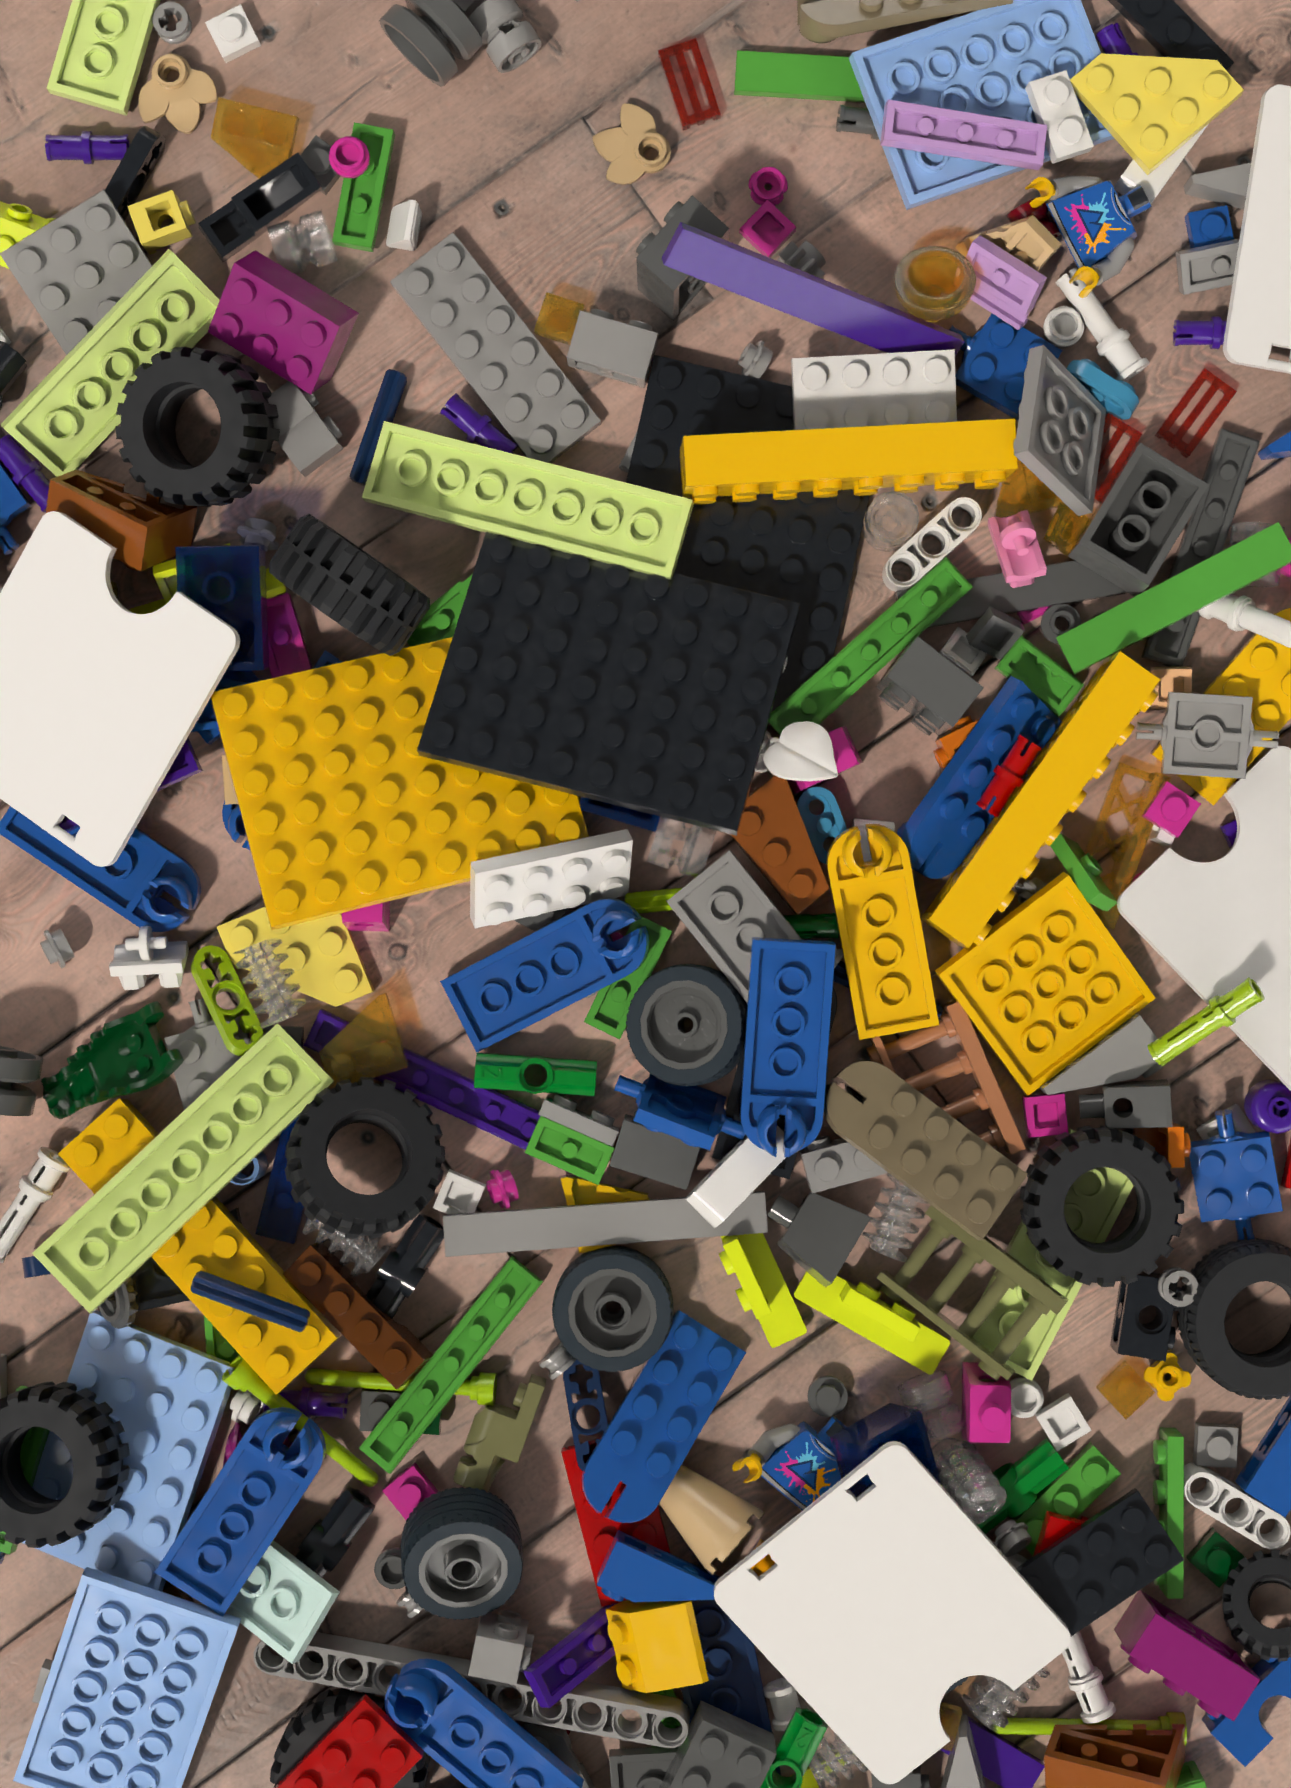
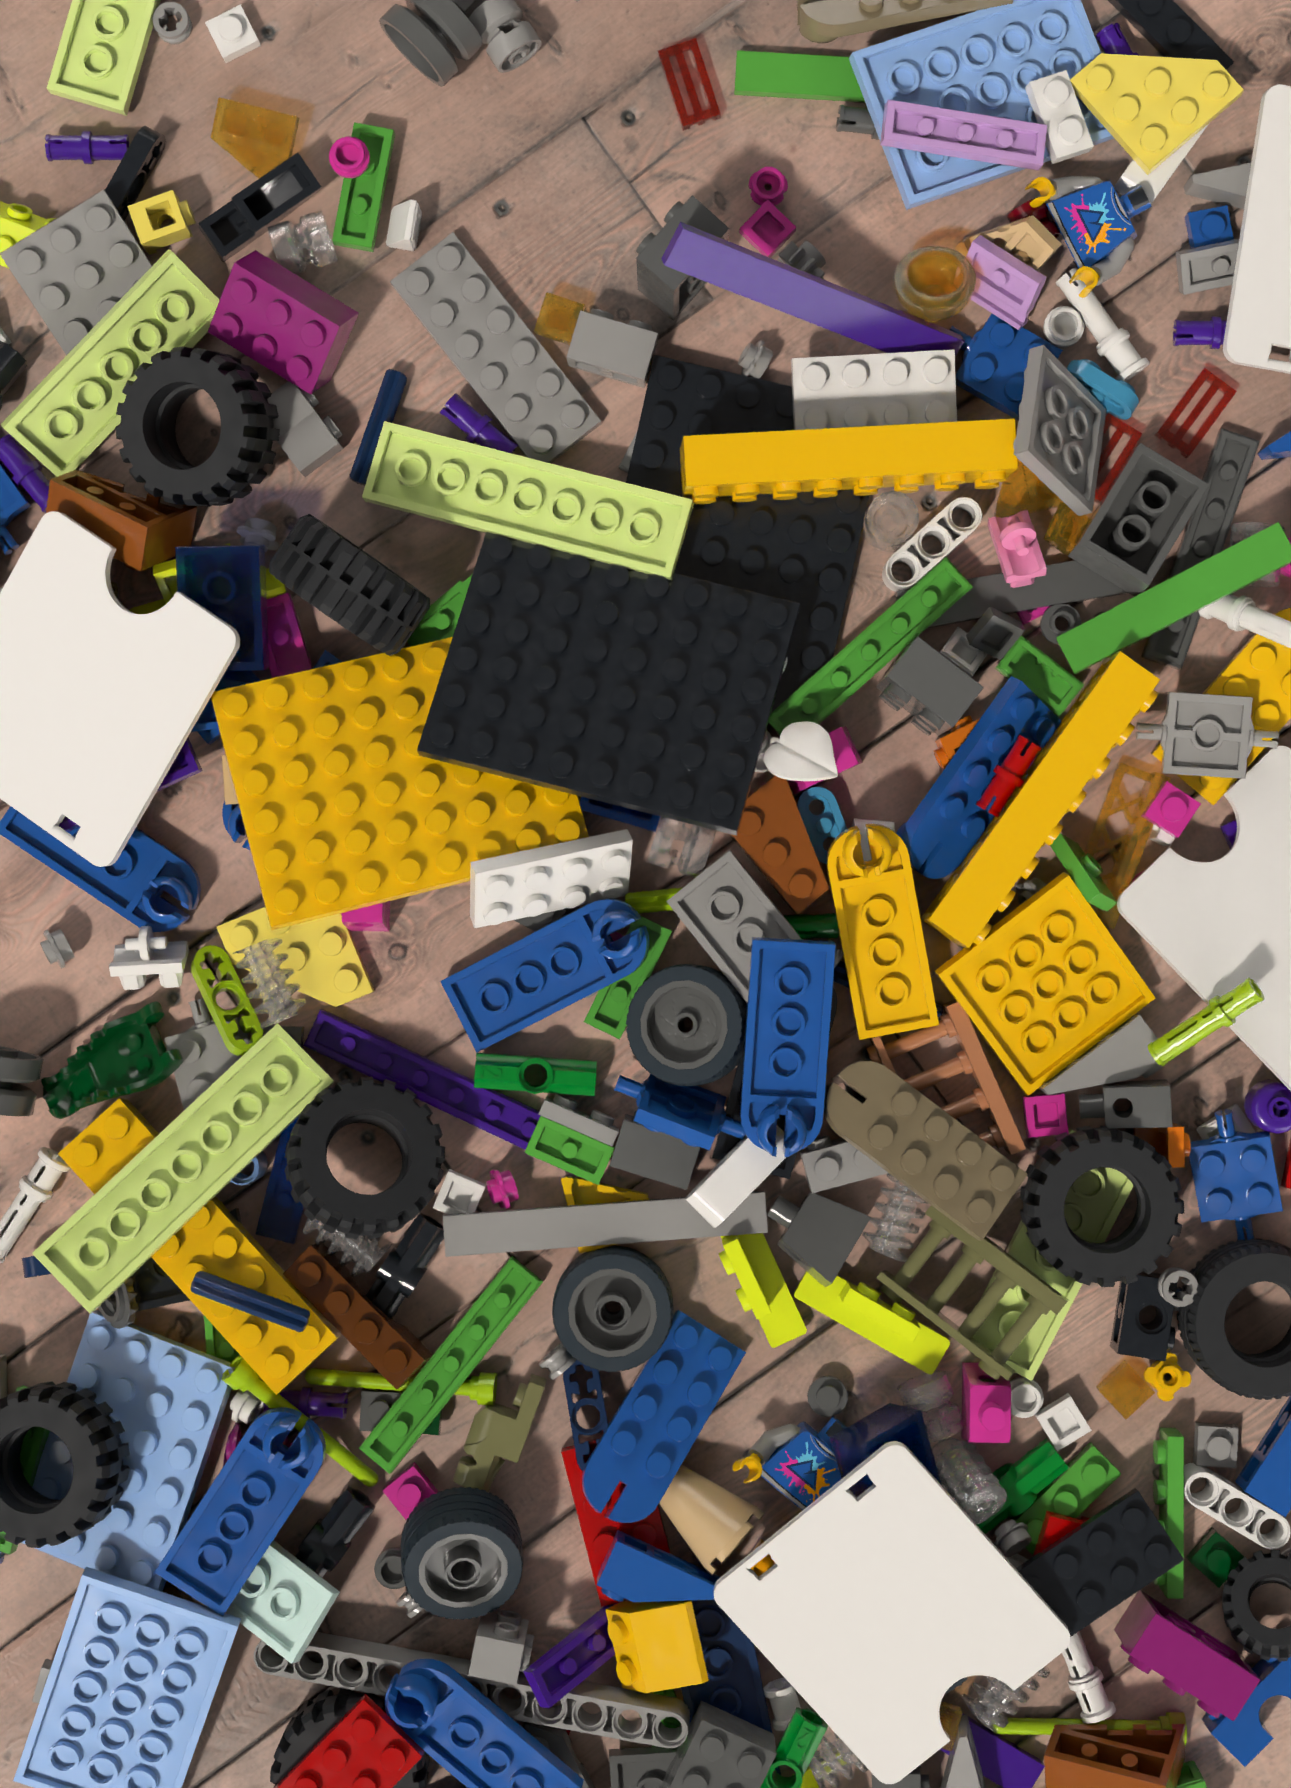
tan plate [139,54,217,134] -> none
dark grey plate [300,135,340,195] -> none
clear yellow wing [319,993,409,1090] -> none
tan plate [592,103,671,185] -> none
light nougat plate [1150,666,1192,709] -> none

